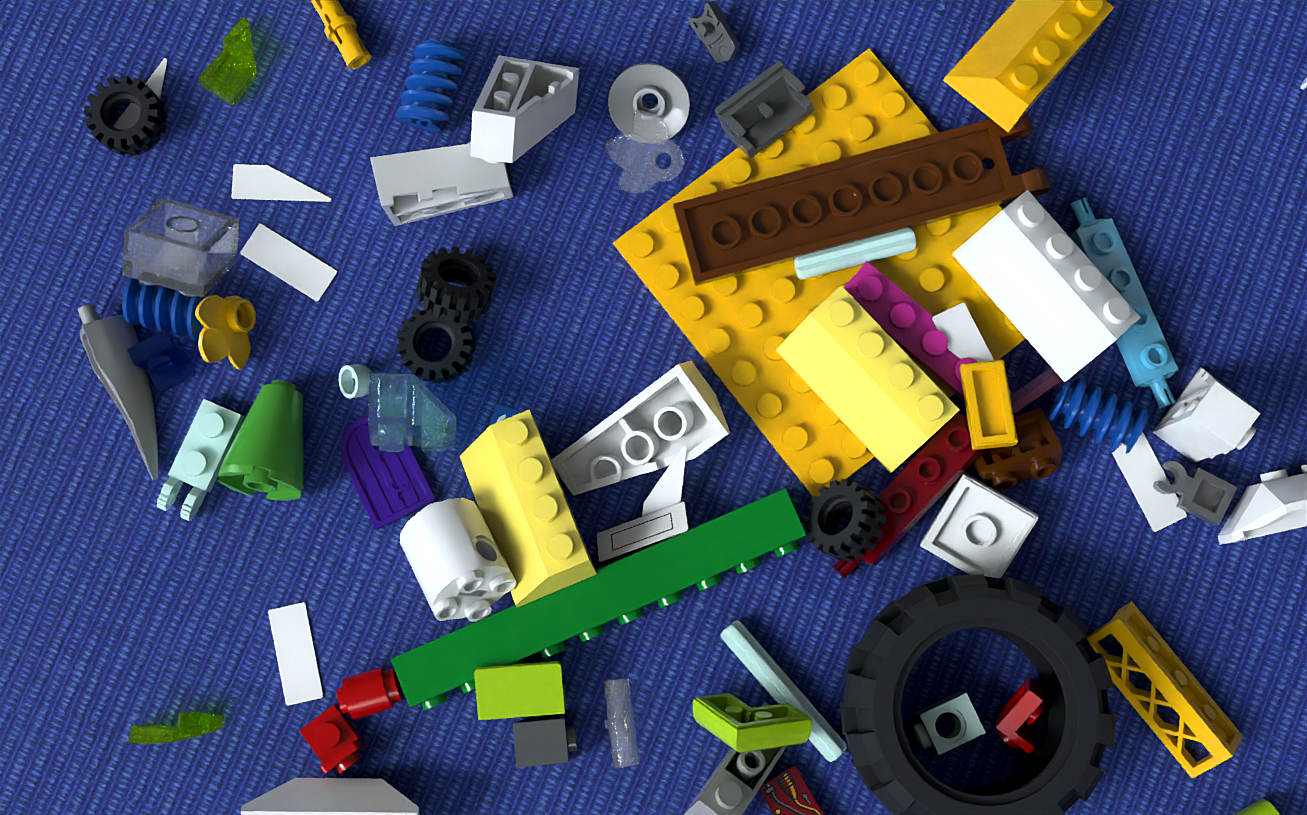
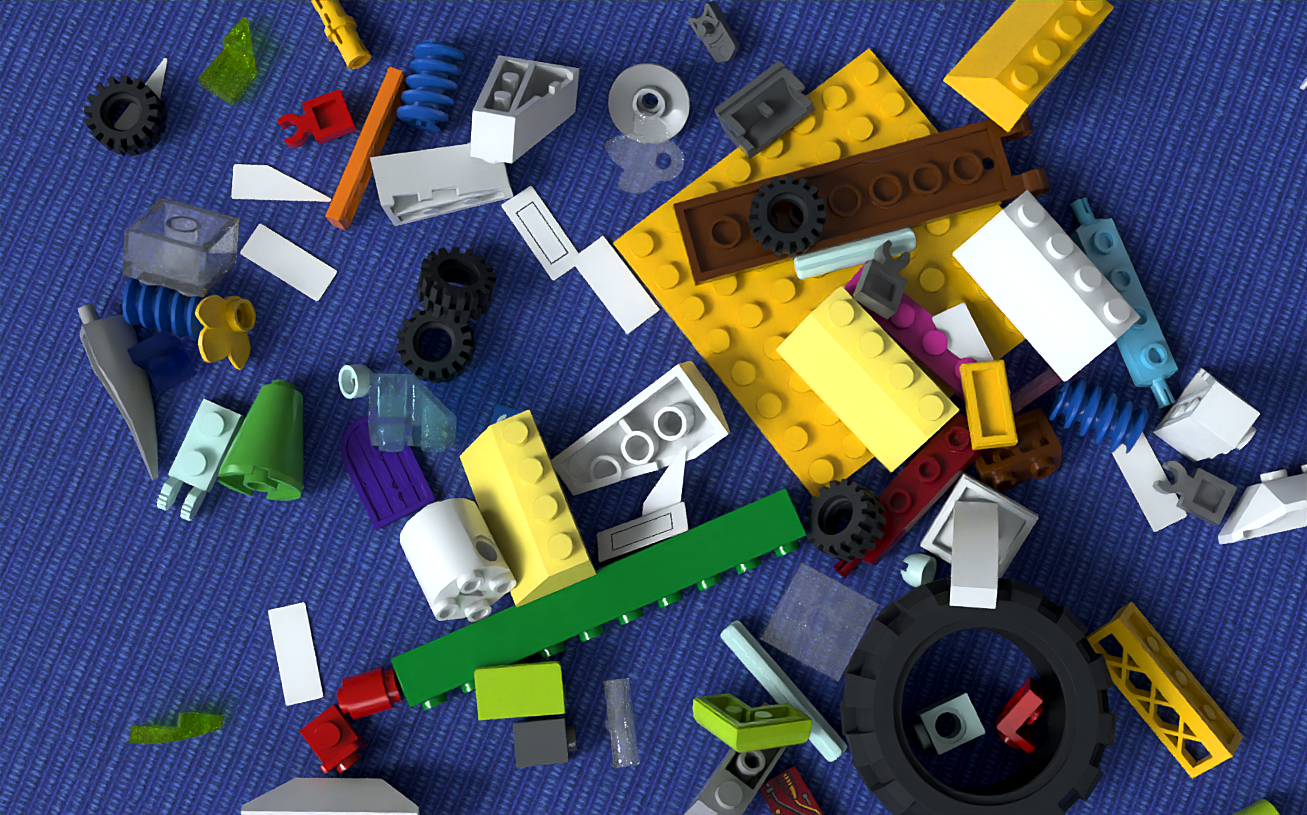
none -> red plate [277,89,357,149]
none -> orange tile [325,66,408,231]
none -> white sticker [502,186,579,280]
none -> white sticker [571,236,660,334]
none -> black tyre [748,175,826,258]
none -> clear brick [759,563,879,682]
none -> flat silver plate [852,240,910,319]
none -> light aqua hinge [901,553,937,587]
none -> white slope [950,501,999,609]

